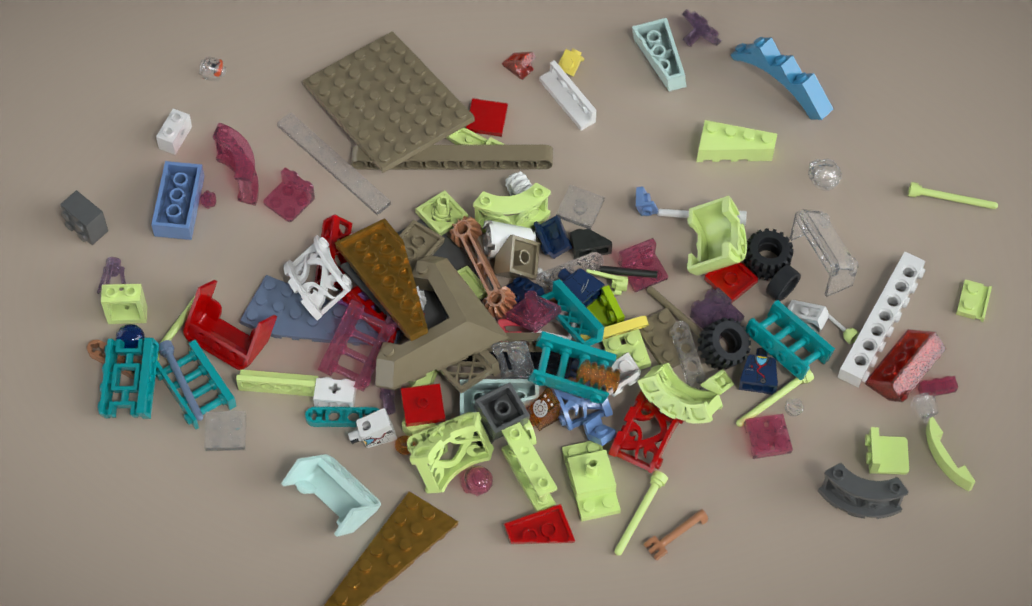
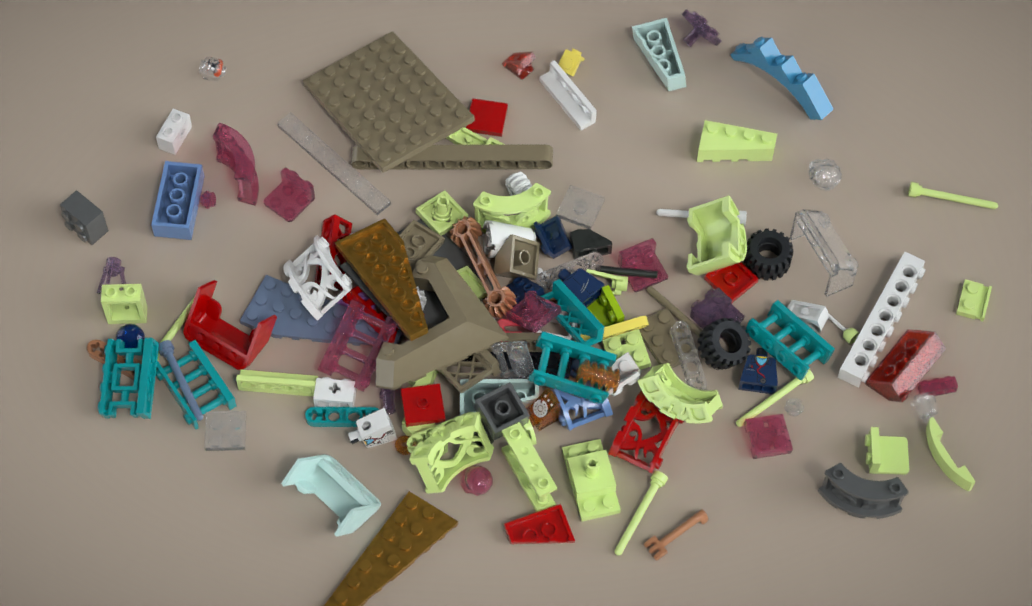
medium blue bracket [583,414,617,446] -> none
medium blue bracket [636,186,659,216] -> none
yellowish green slope [701,369,734,395] -> none
black tyre [766,265,801,301] -> none

